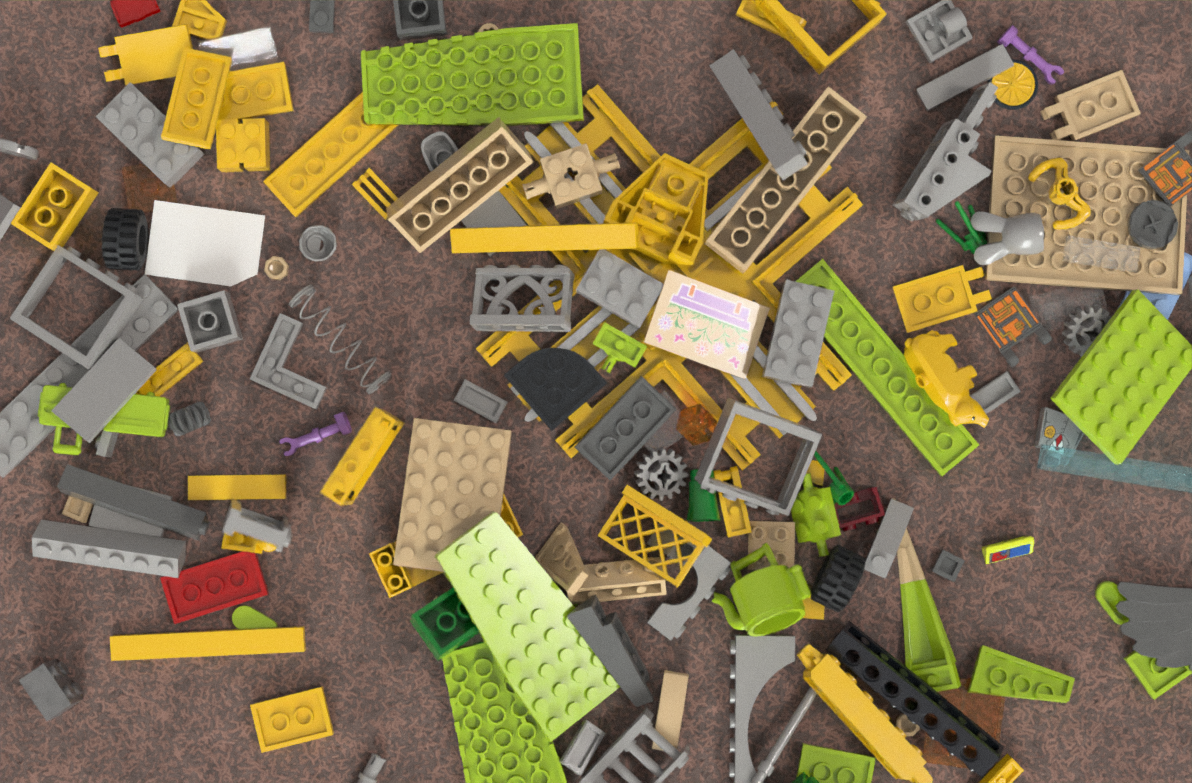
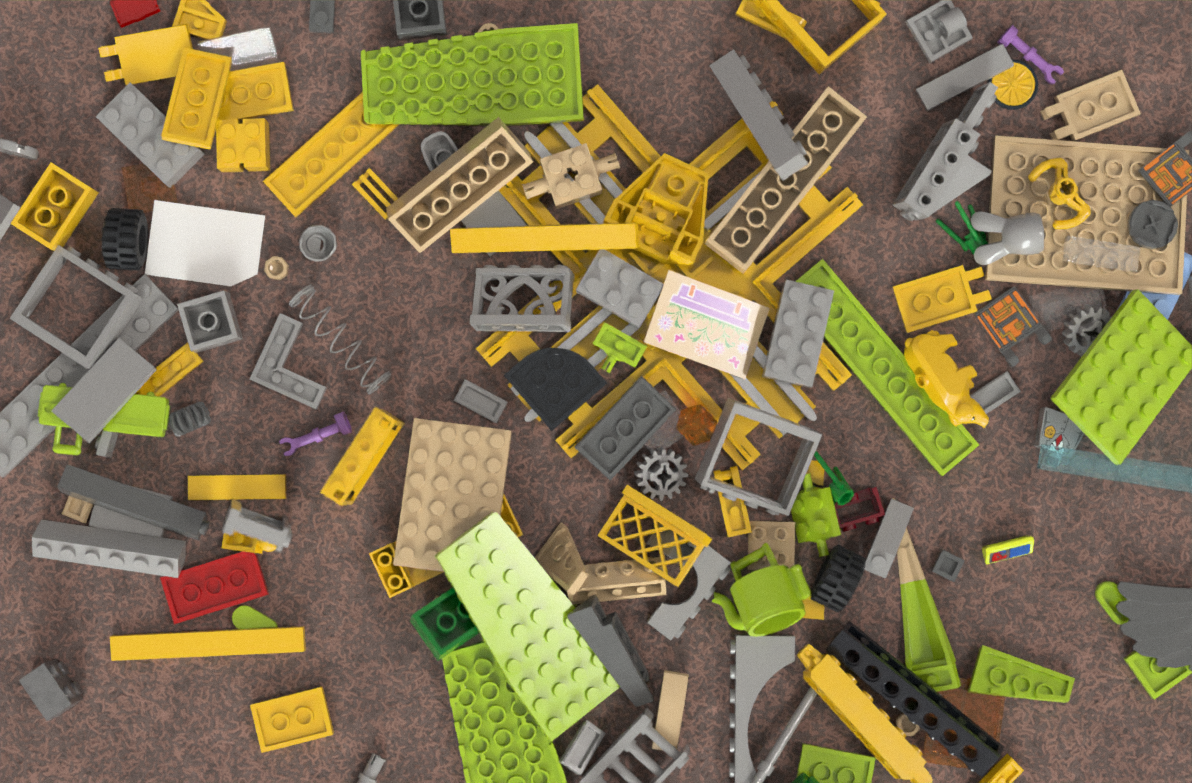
green plant [687,469,721,522] -> none

